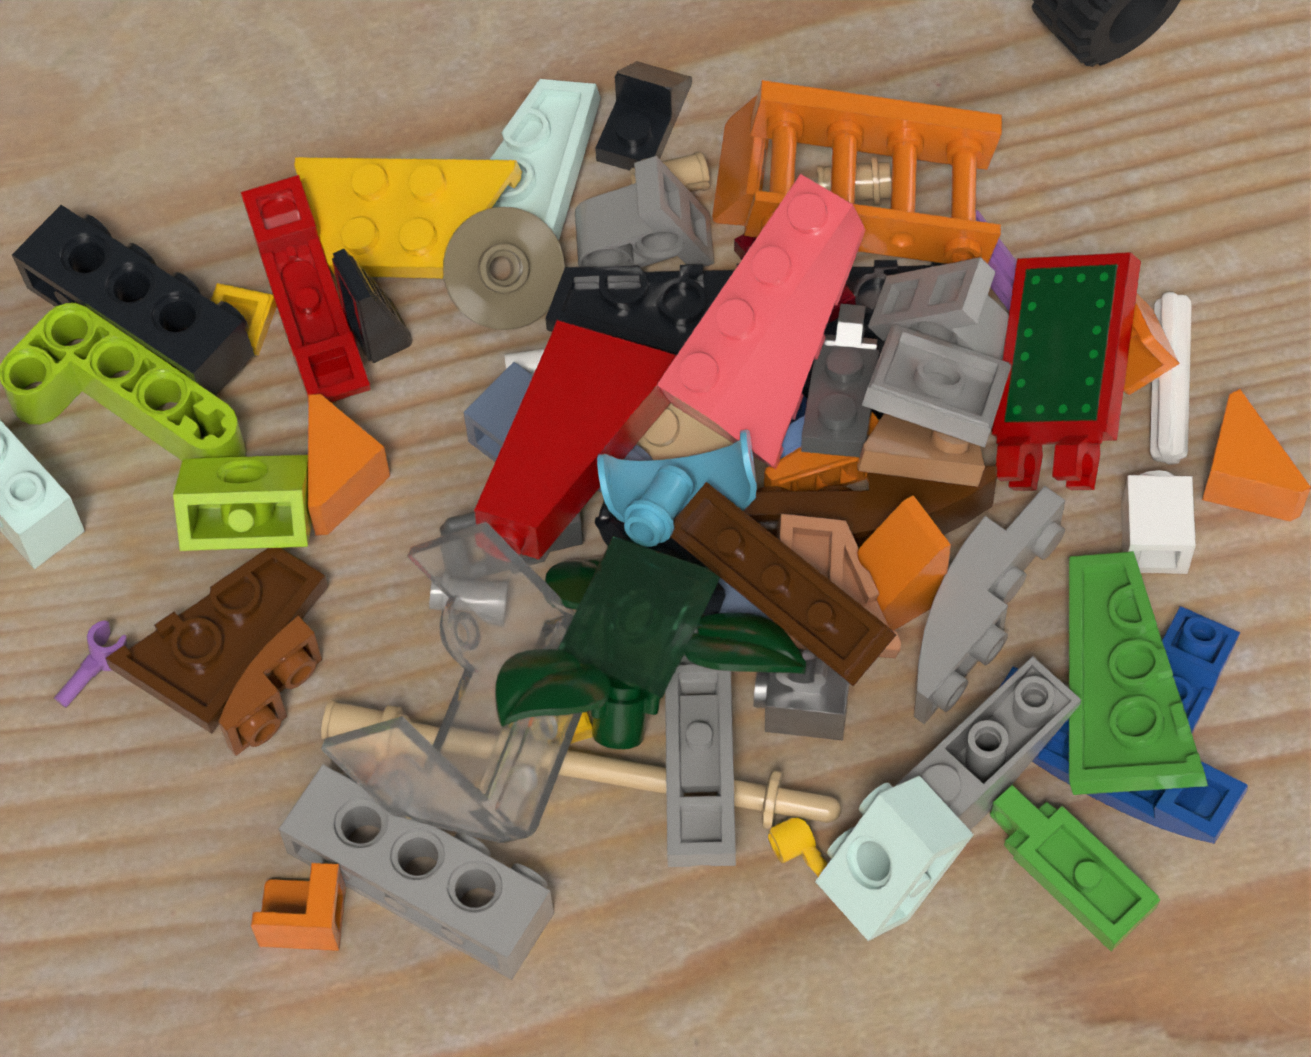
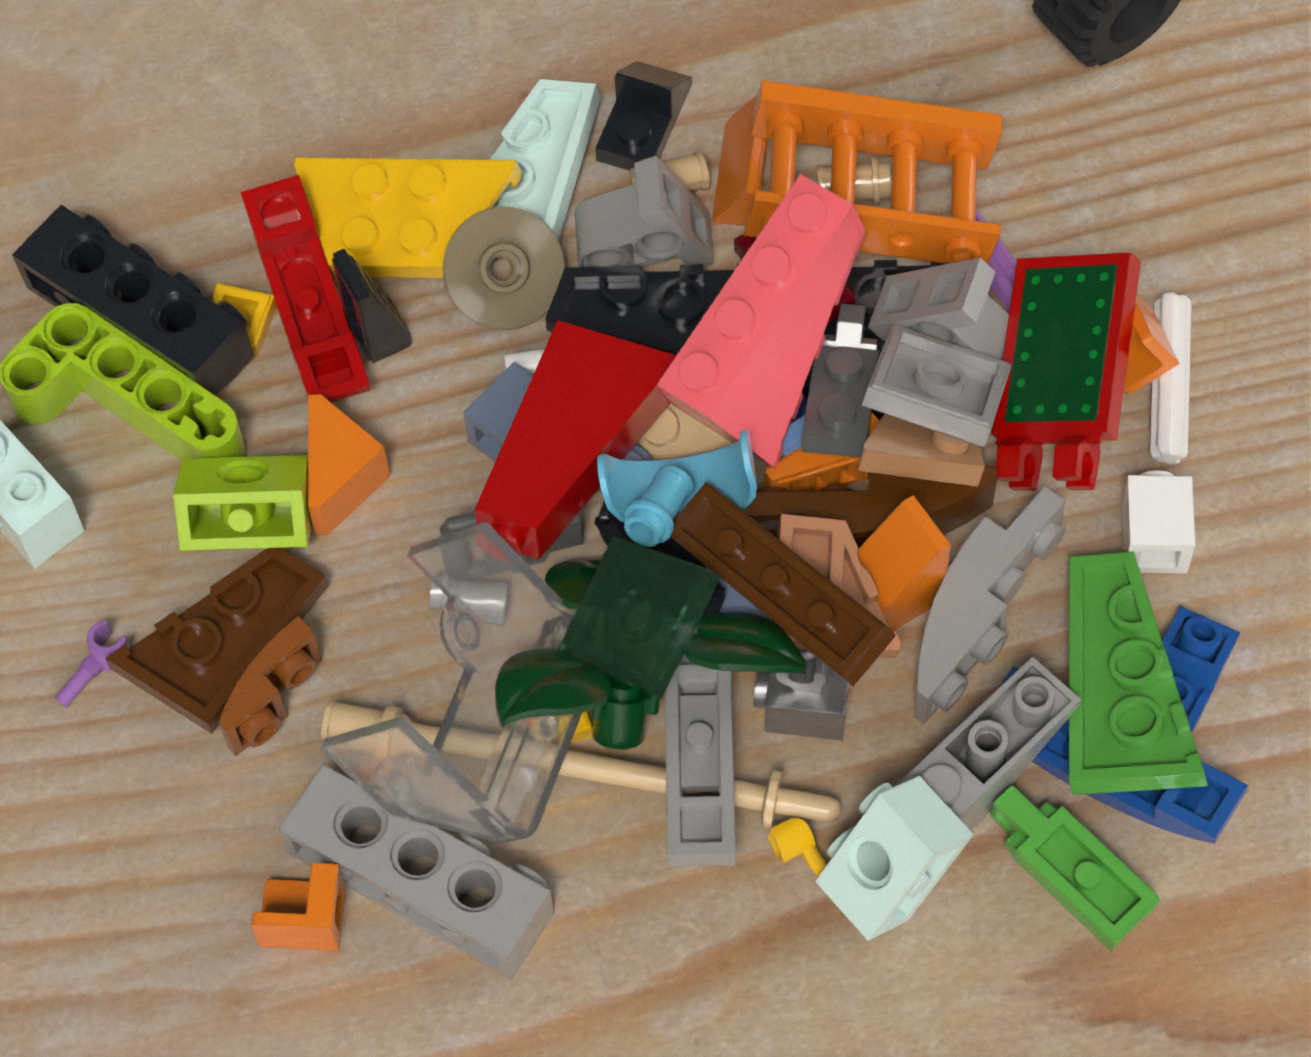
orange slope [1202,389,1311,522] -> none

